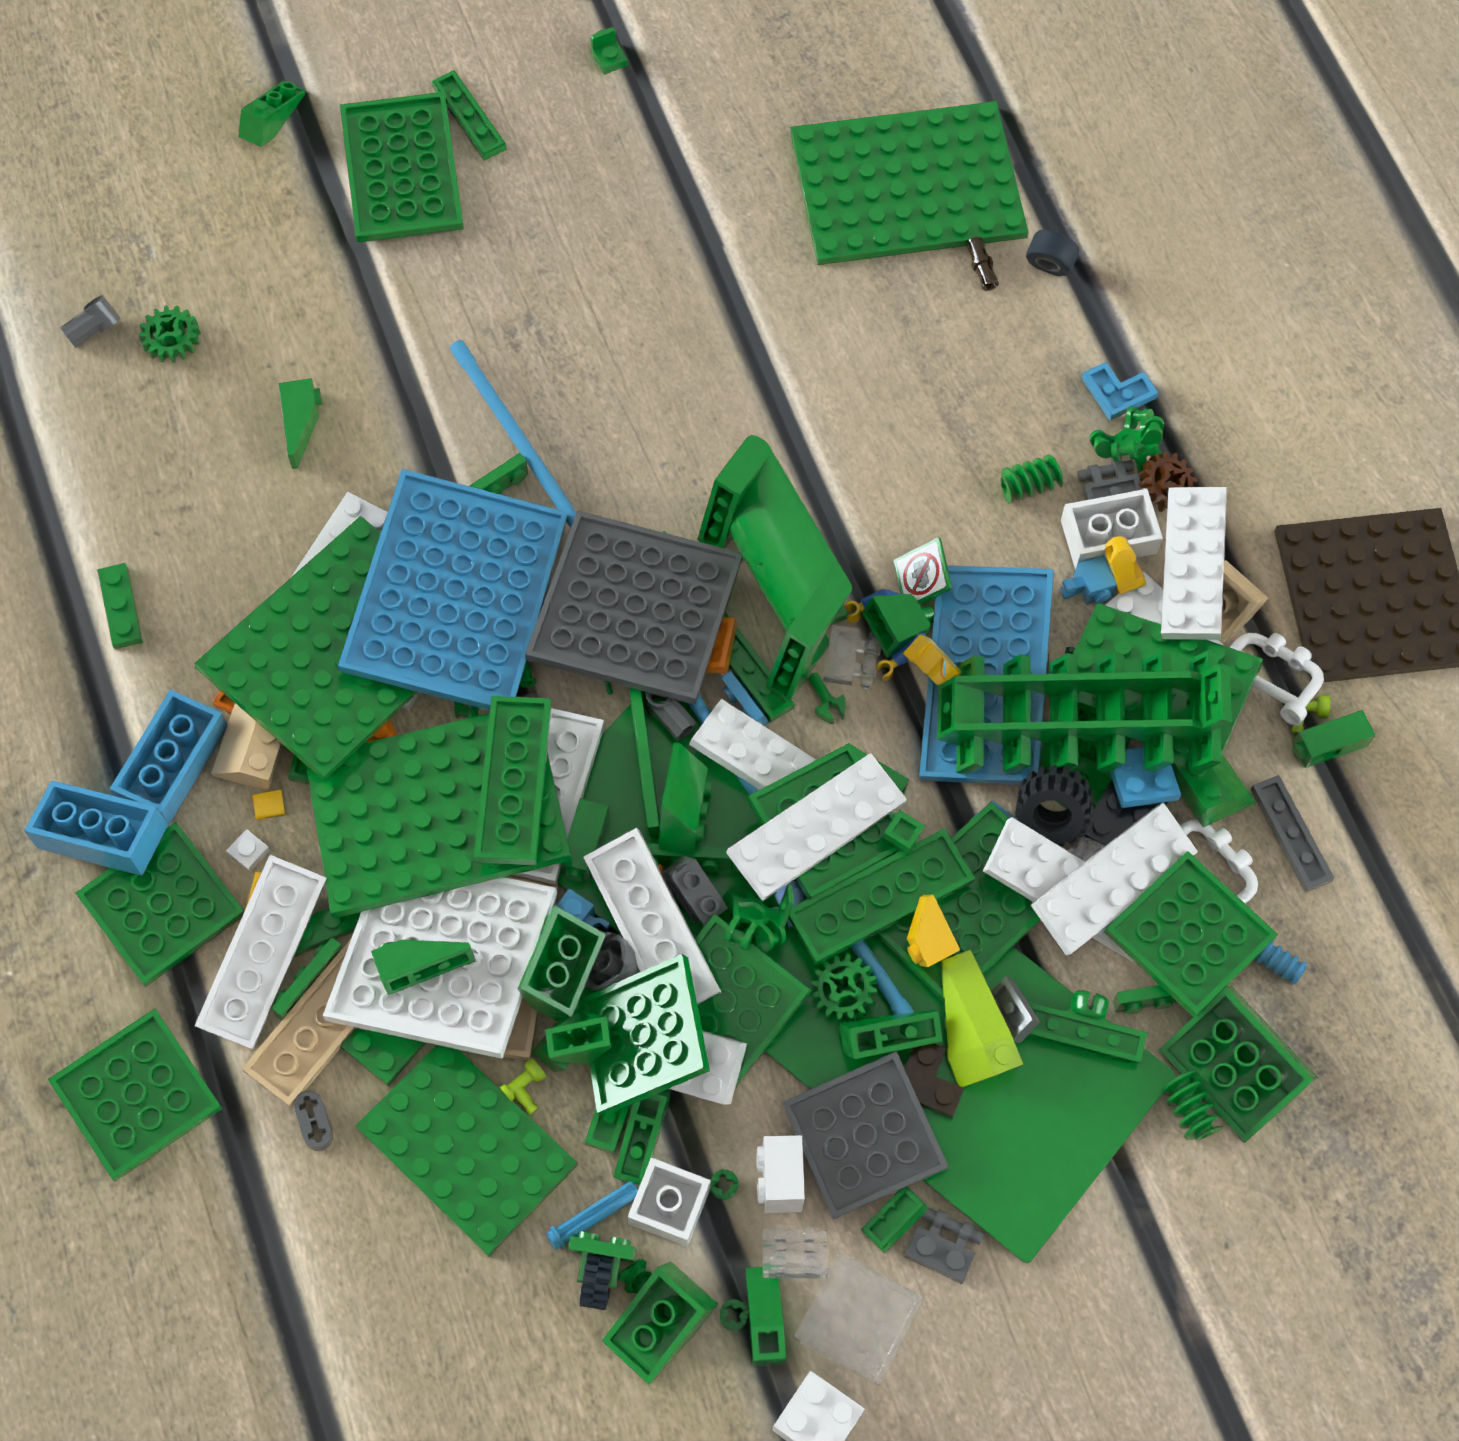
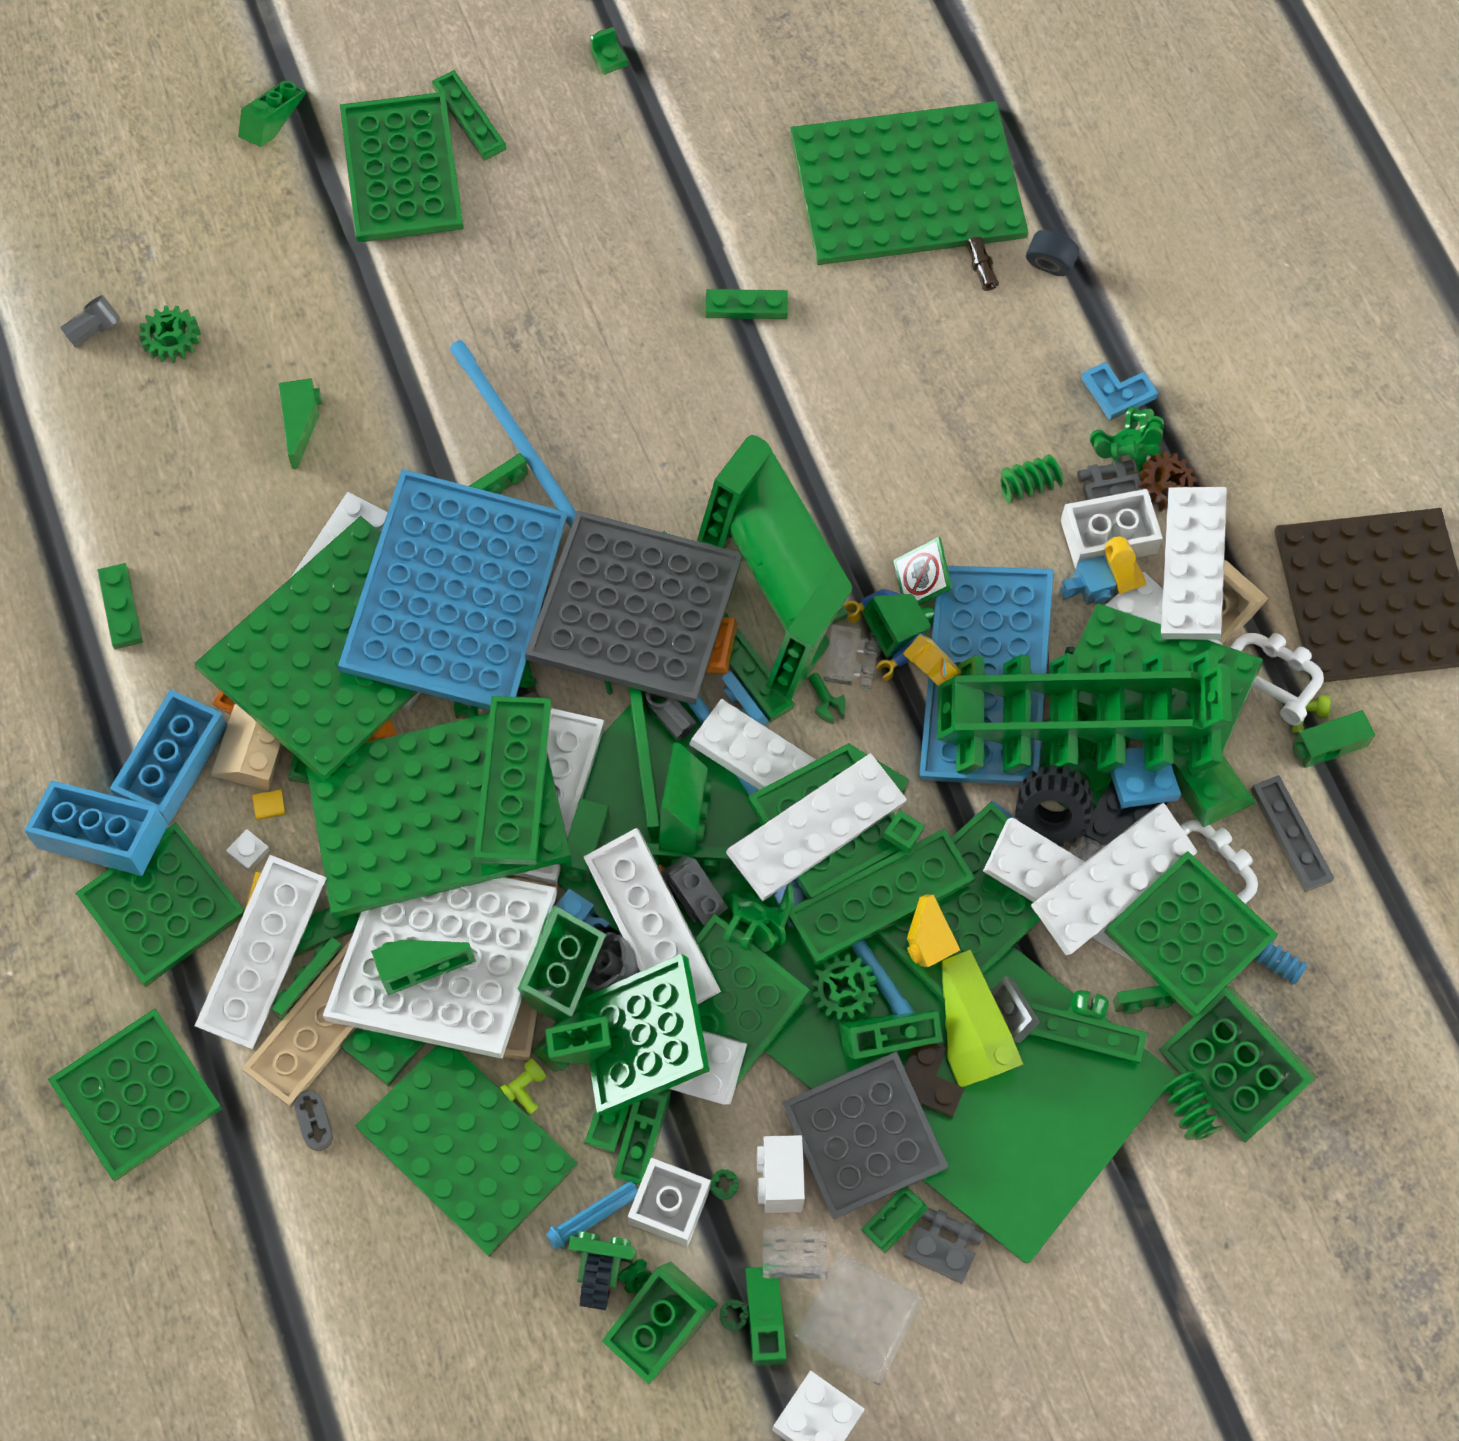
none -> green plate [706,289,788,319]

